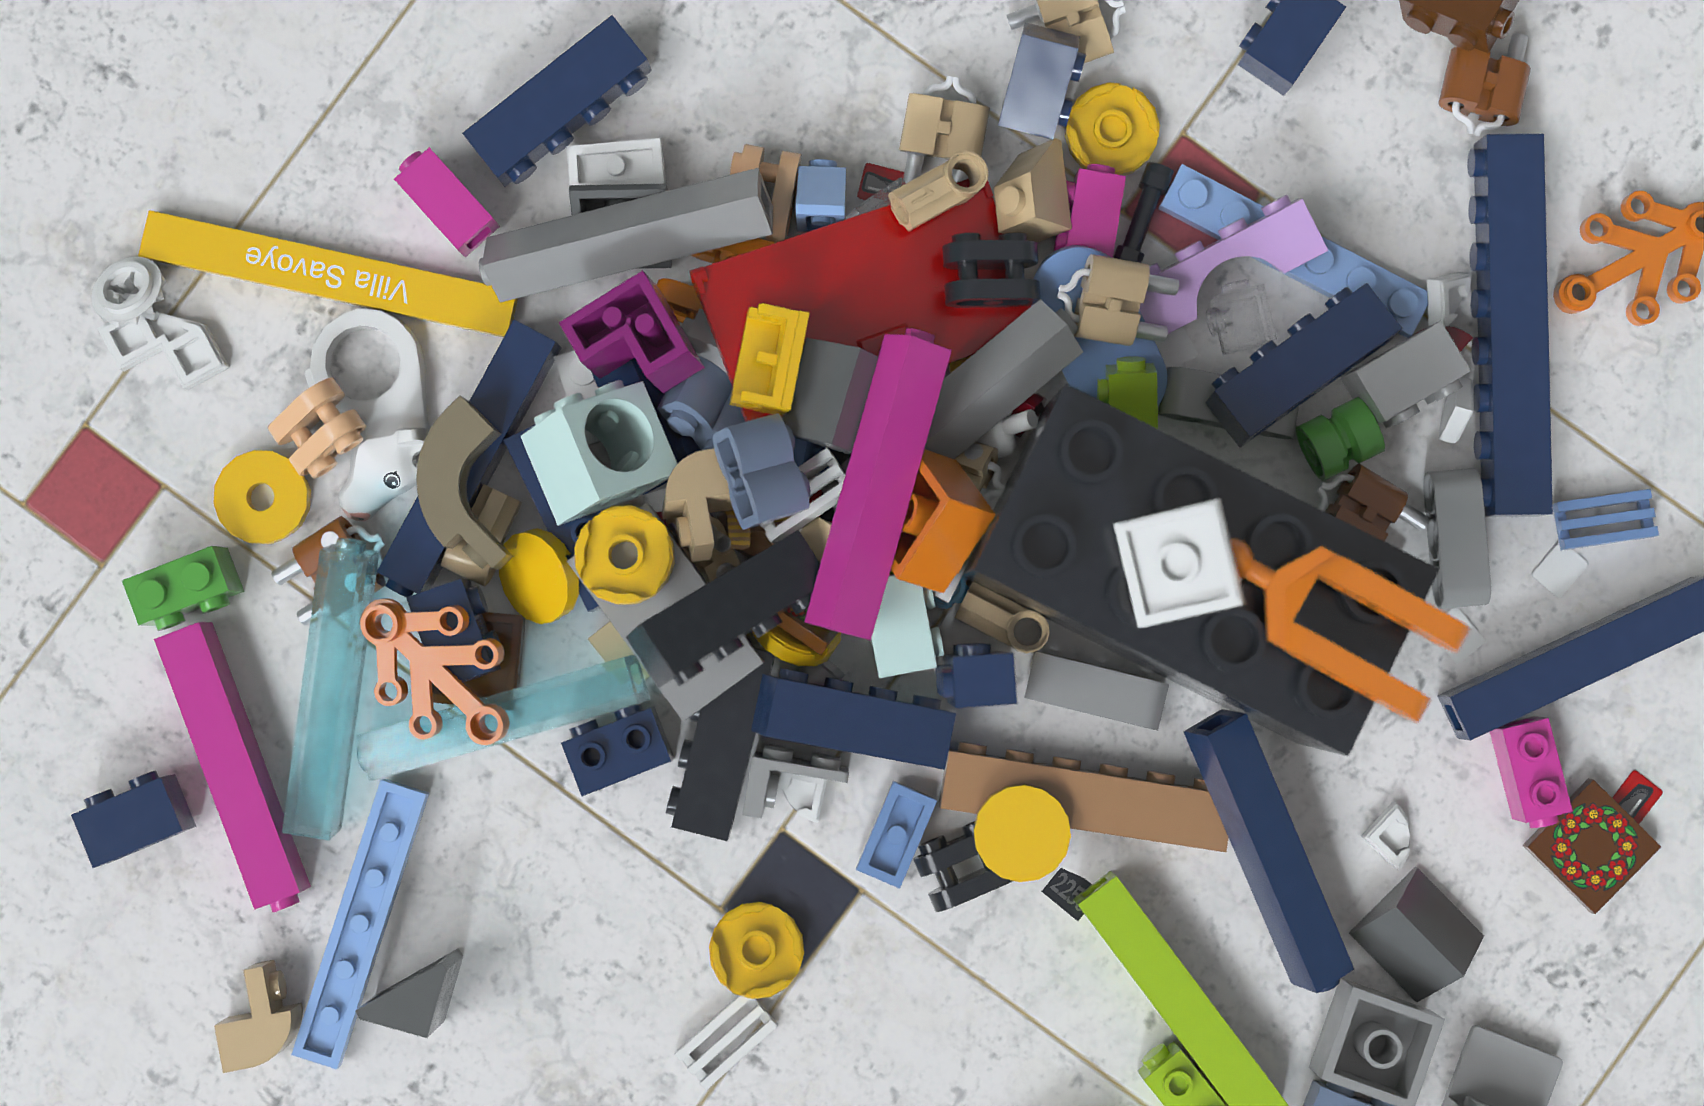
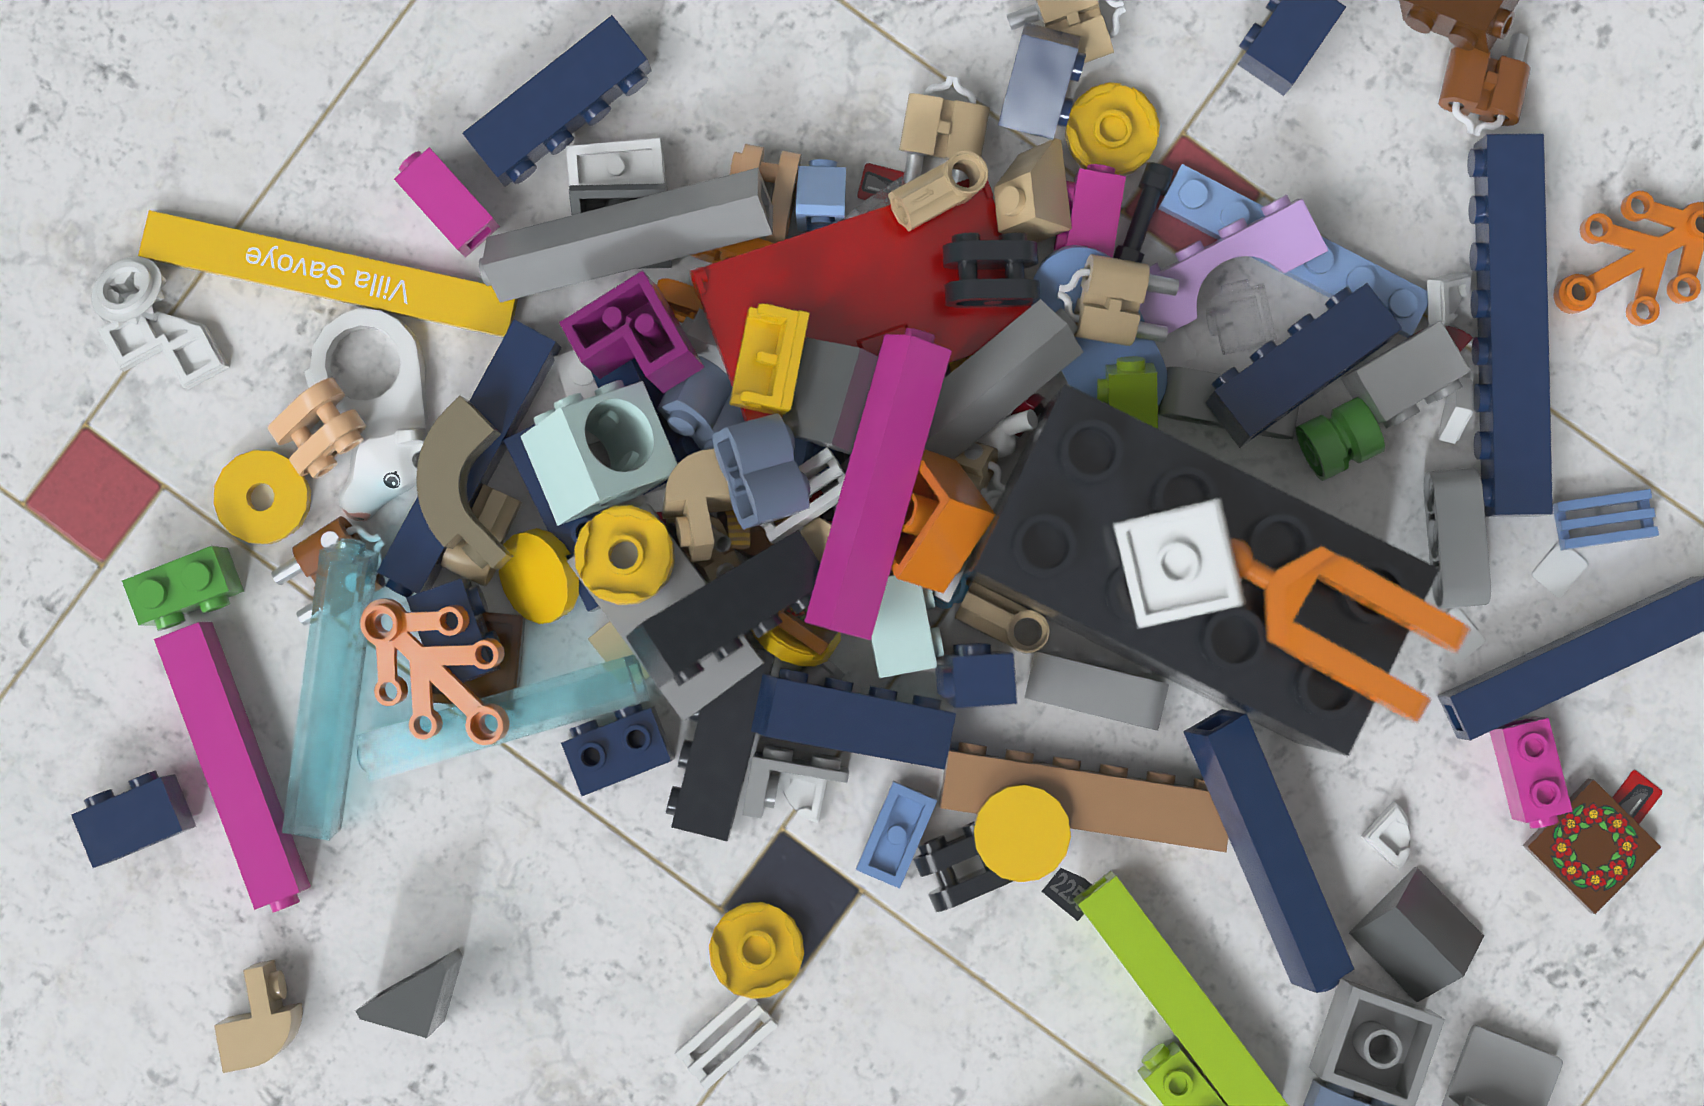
light blue plate [291,778,429,1069] -> none
dark orange piece [1315,463,1430,541] -> none

